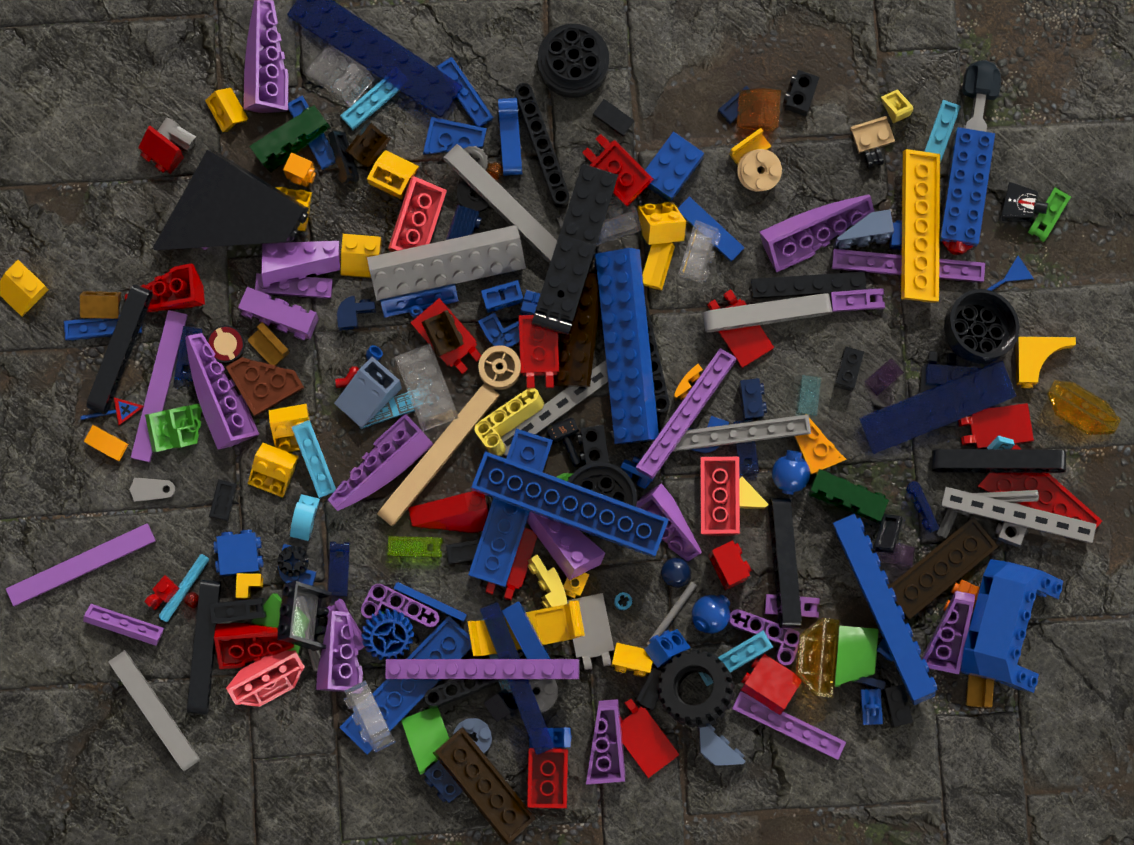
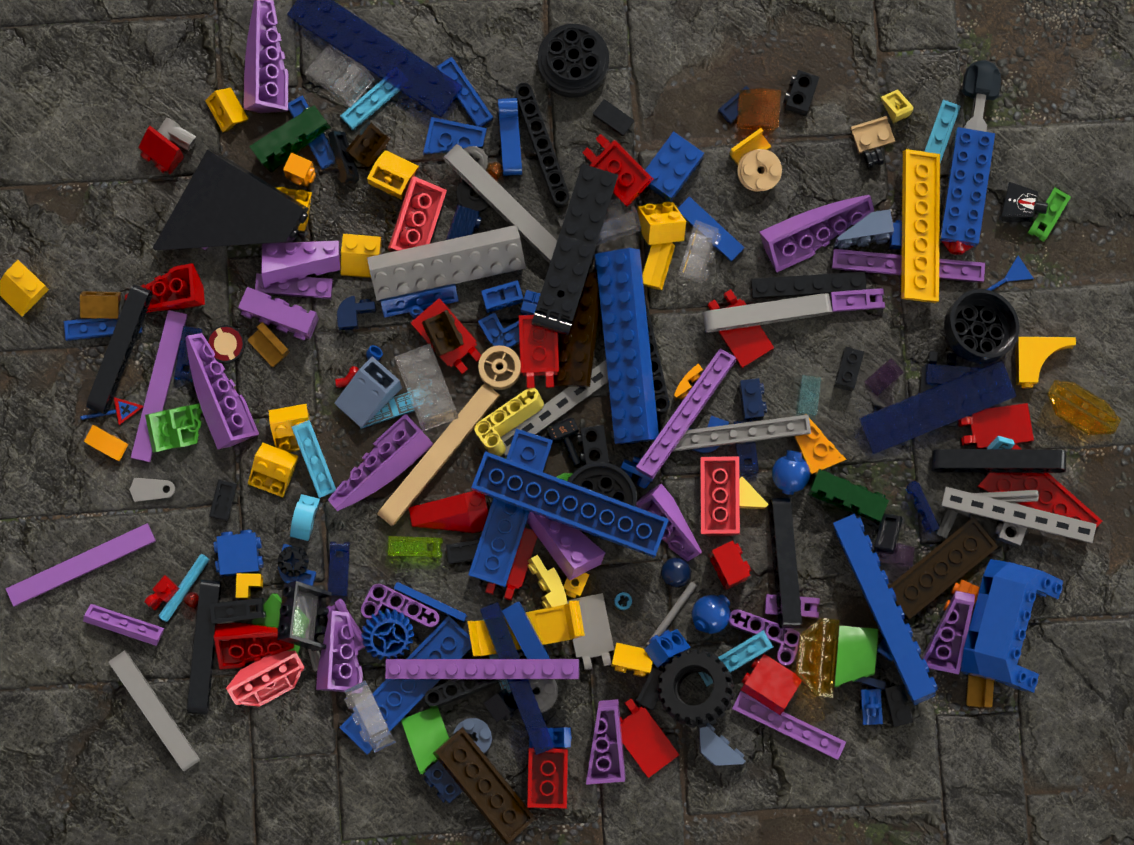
copper plate [226,357,304,417] -> none

